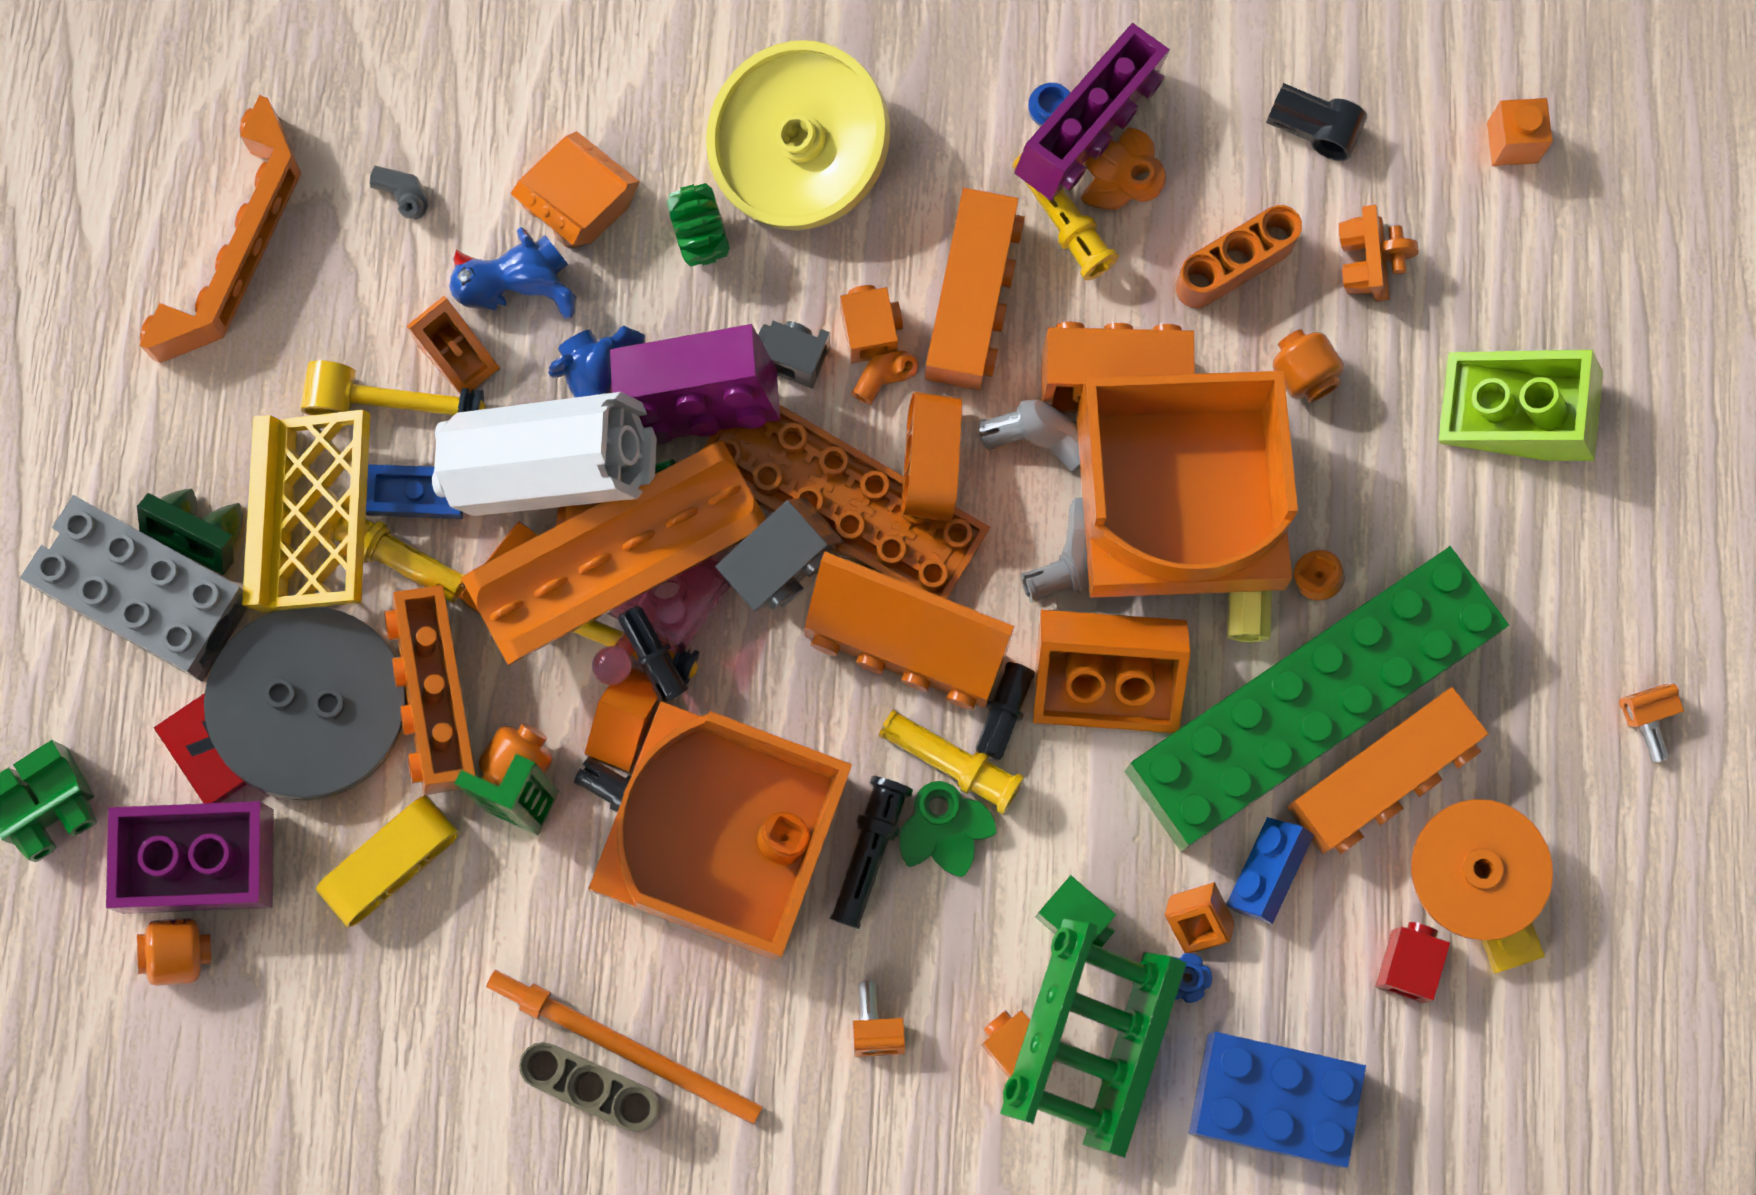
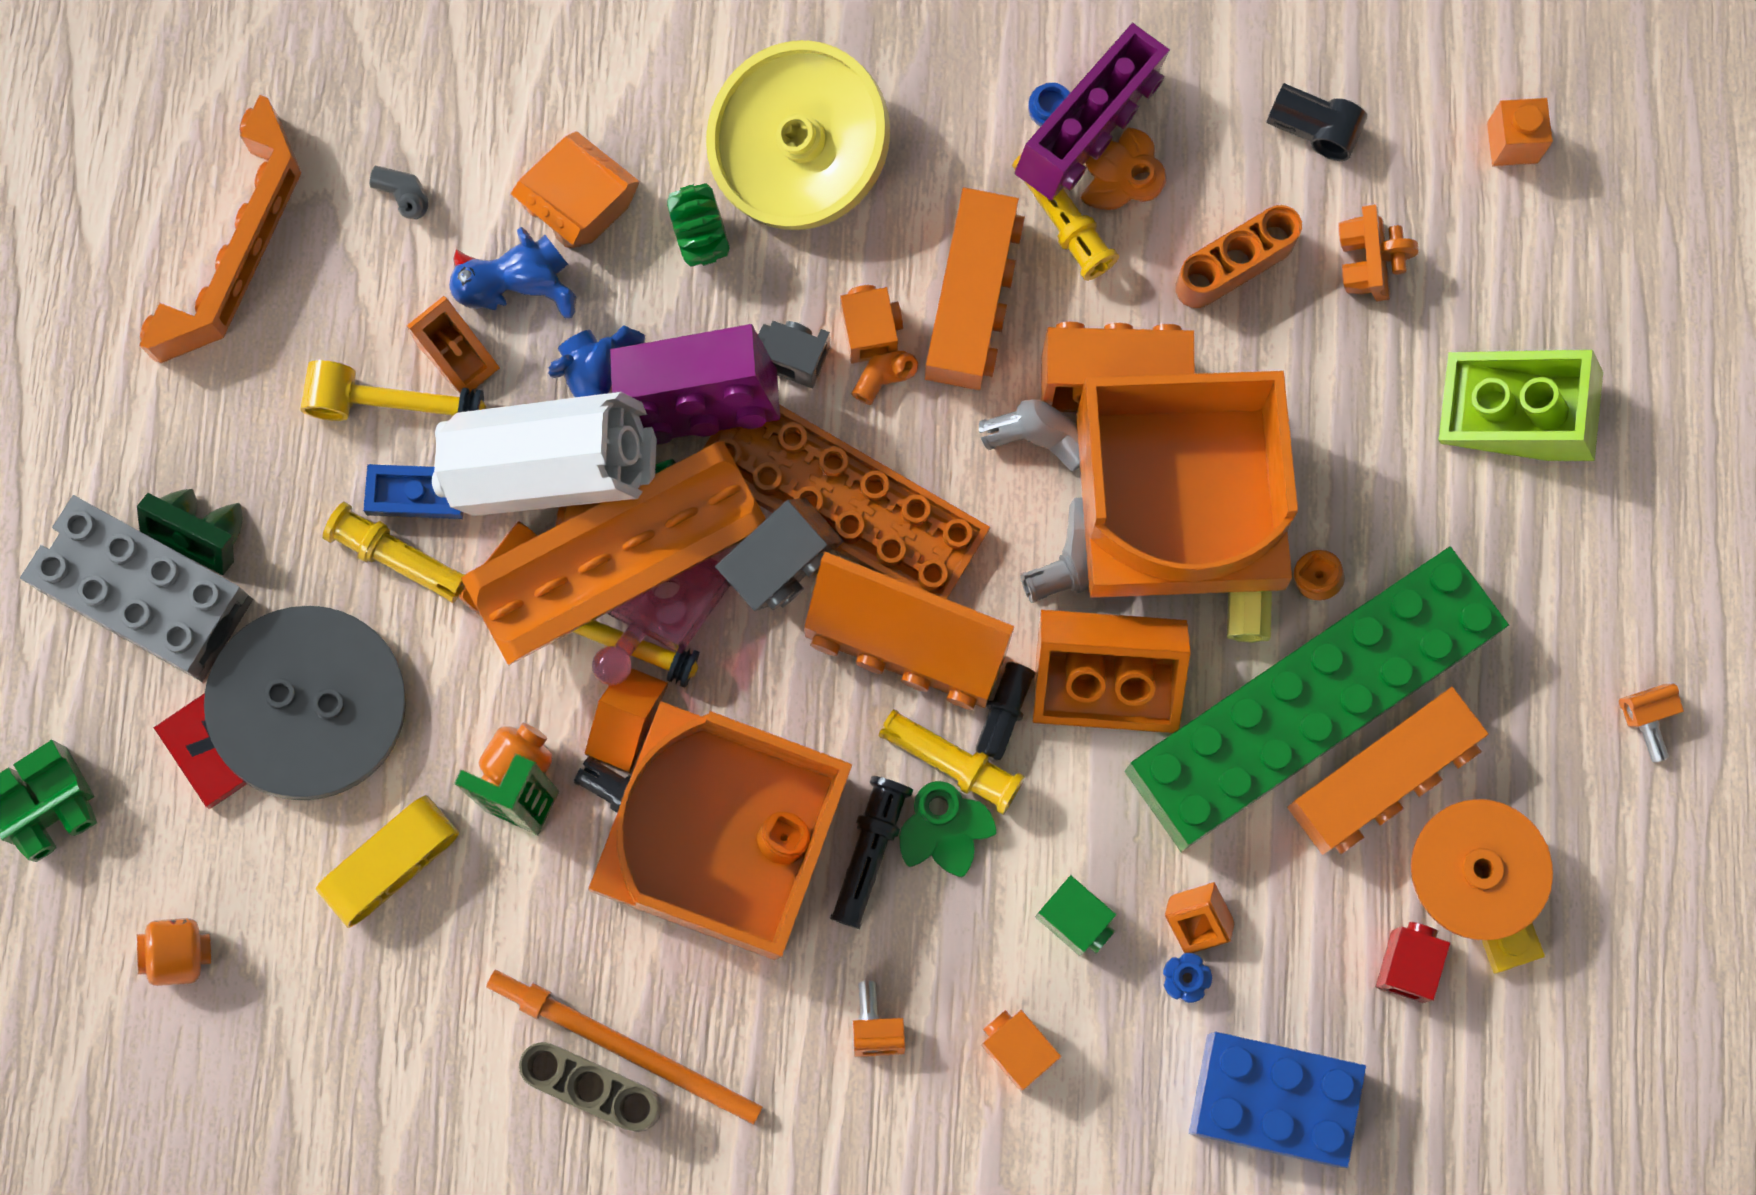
magenta brick [106,801,274,914] -> none
yellow fence [242,410,371,614] -> none
orange brick [384,585,475,796] -> none
black axle [618,606,688,702] -> none
orange beam [901,391,962,522] -> none
green fence [1000,919,1187,1158] -> none
blue plate [1226,817,1314,924] -> none
orange head [1272,329,1344,403] -> none

